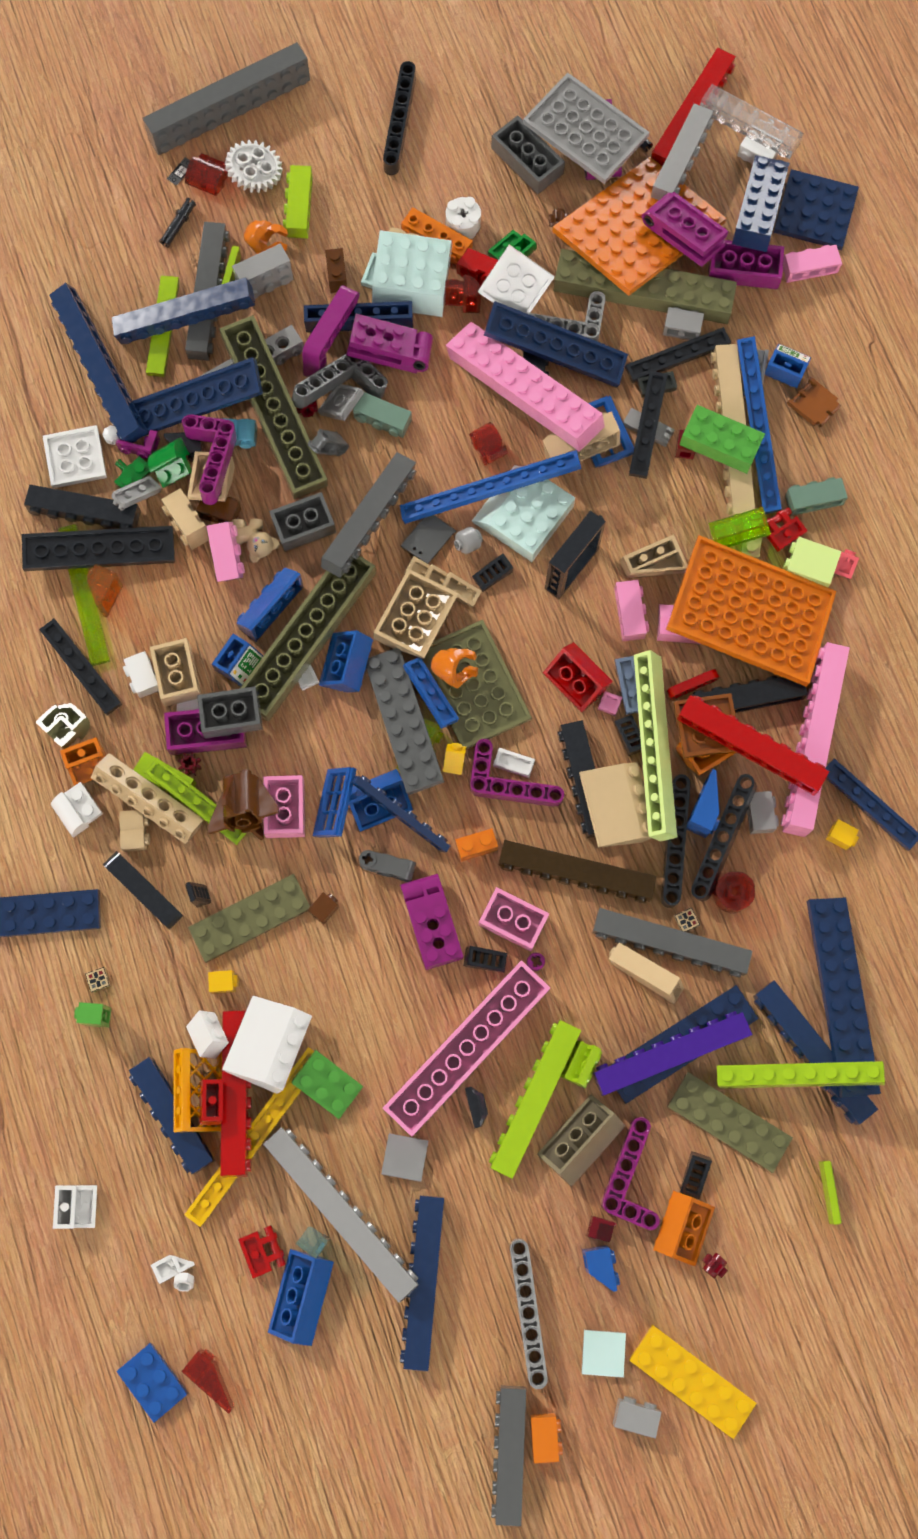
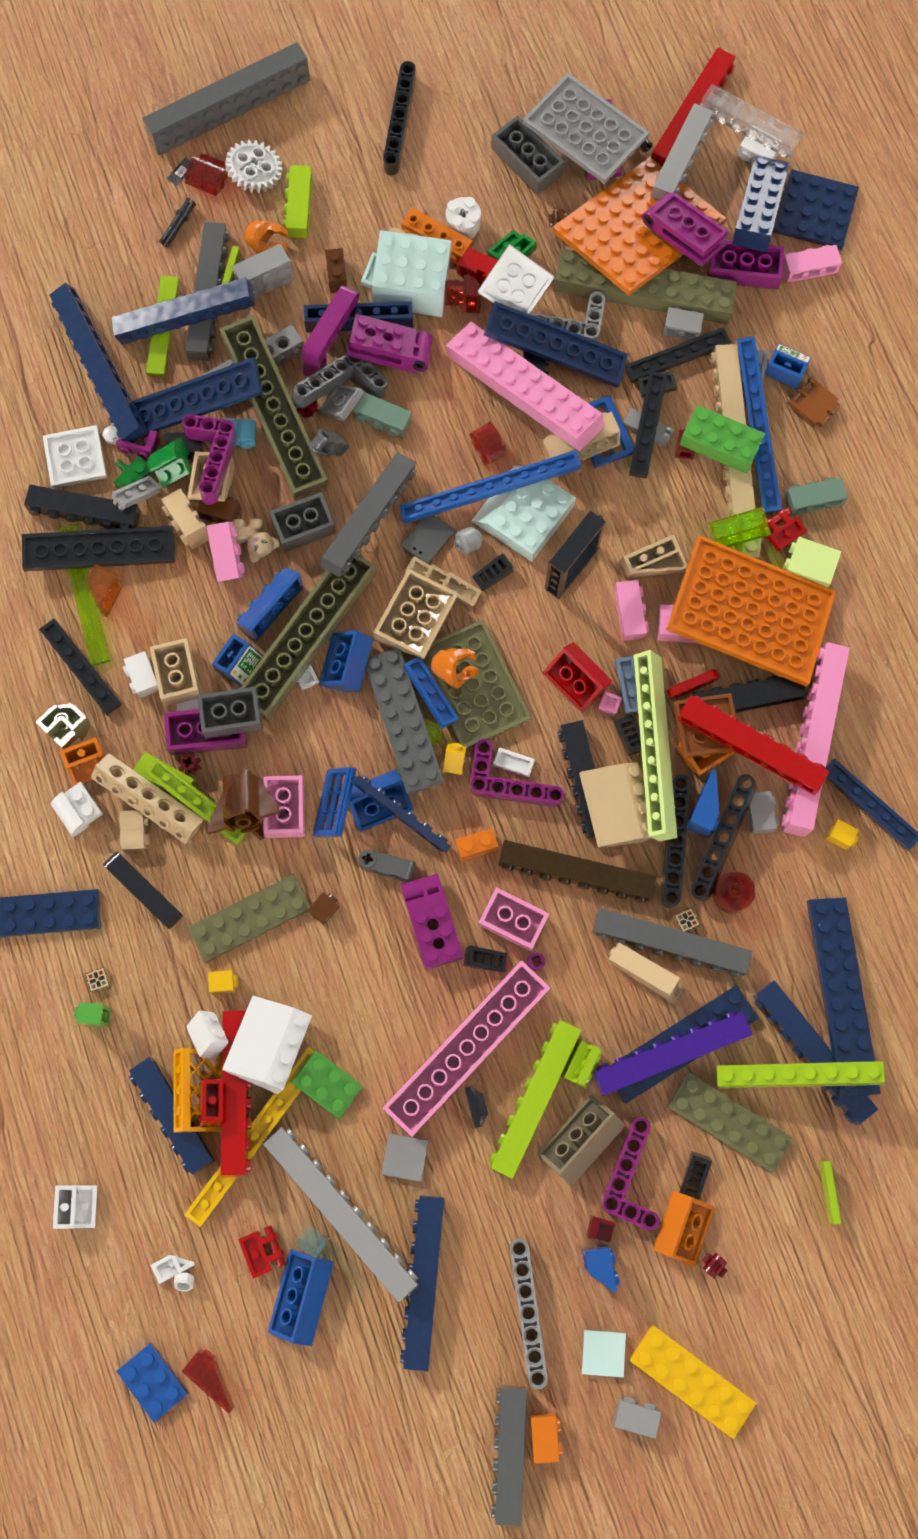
black slope [185,882,211,908] -> none
coral bracket [834,549,859,579] -> none

